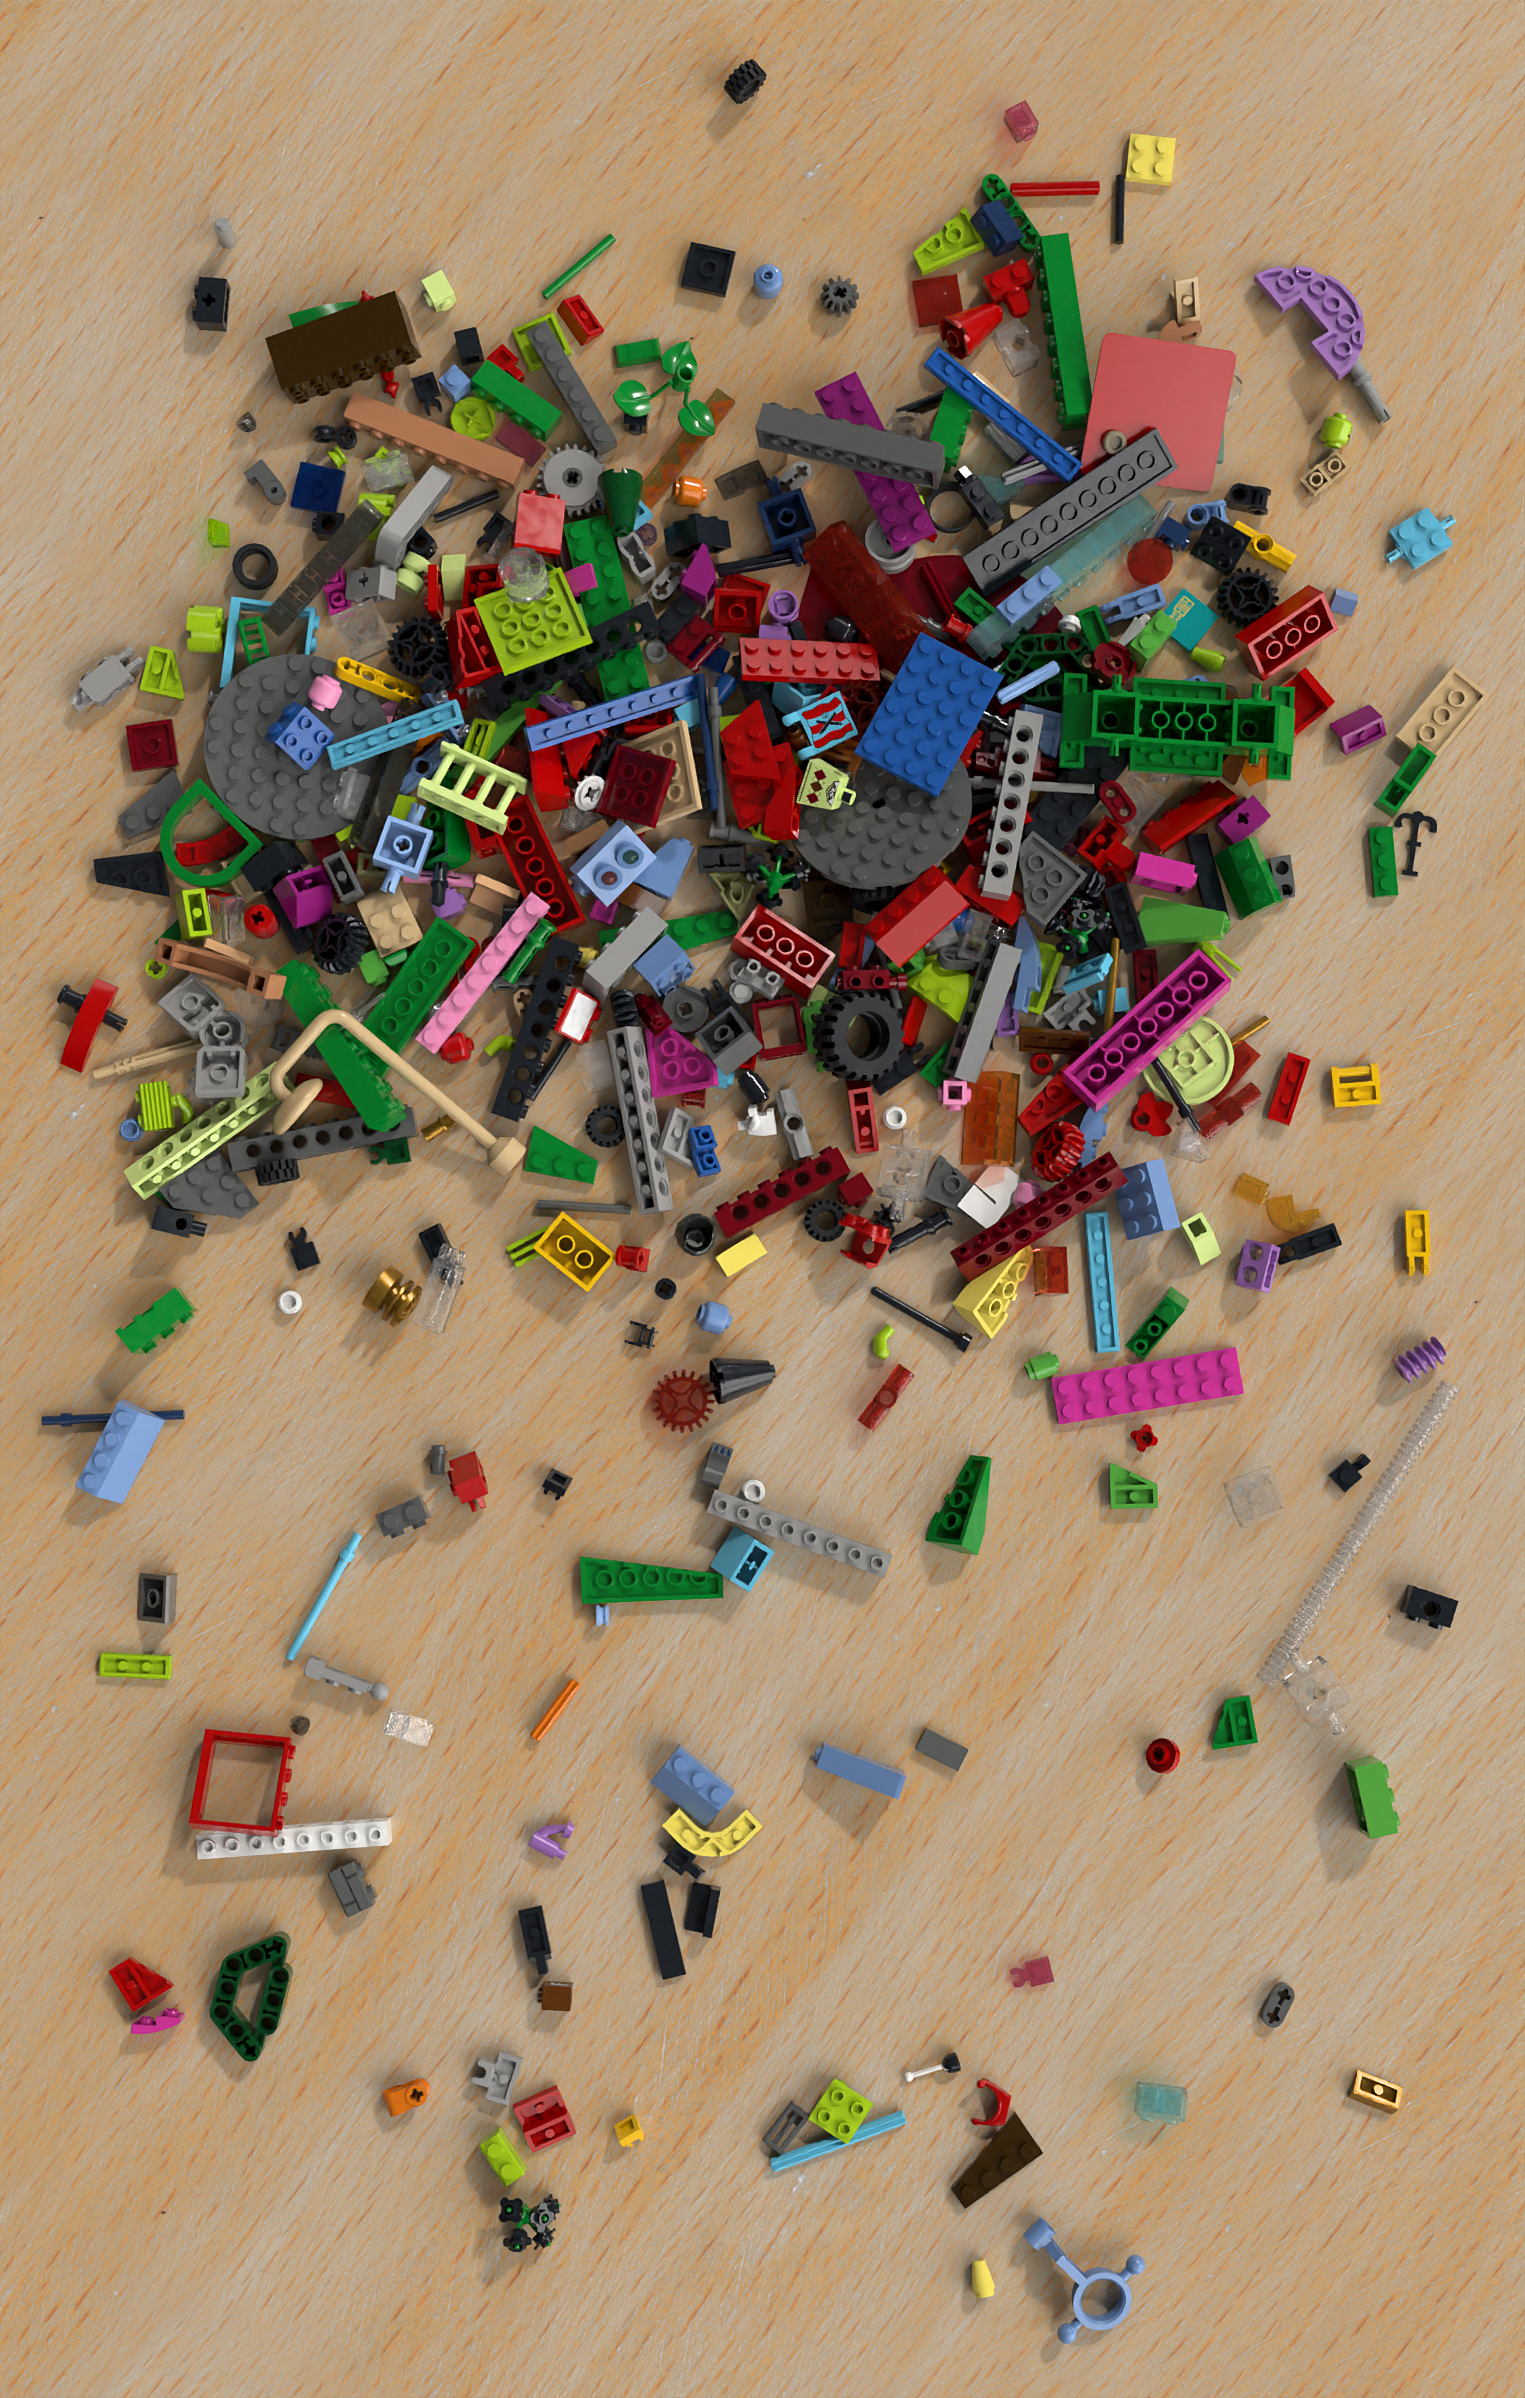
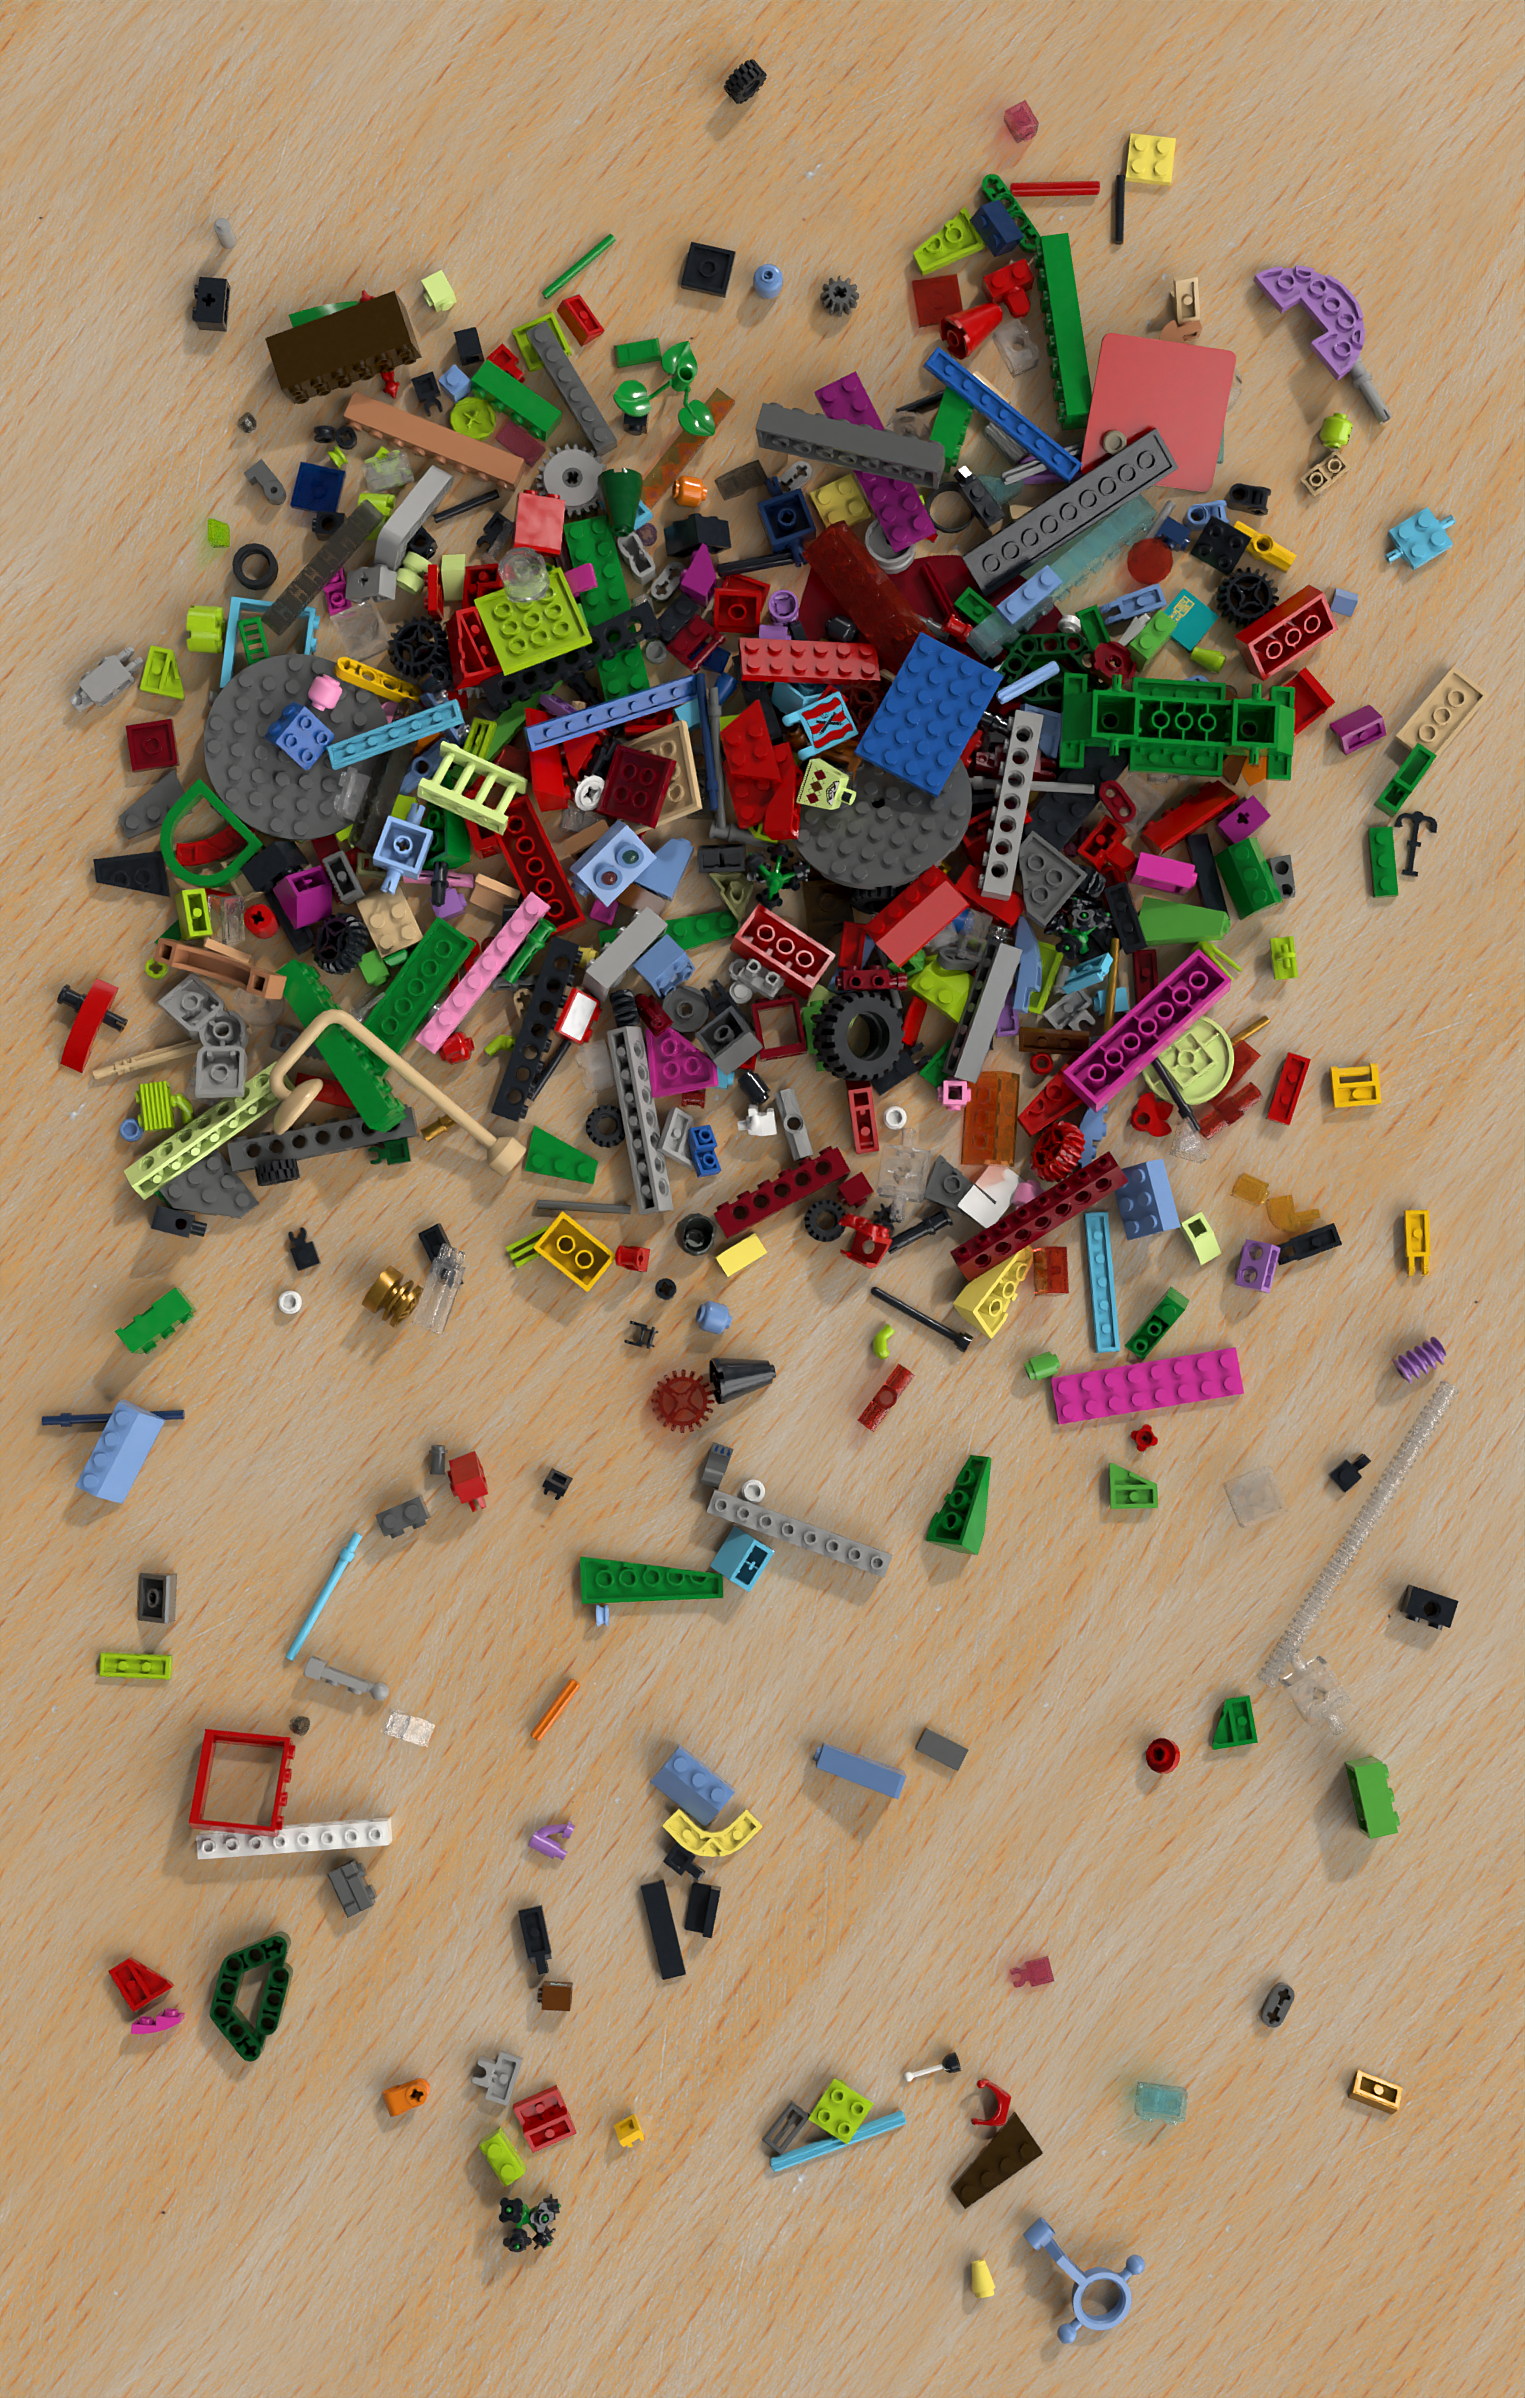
none -> light yellow plate [809,474,871,536]
none -> lime hips [1269,936,1298,981]

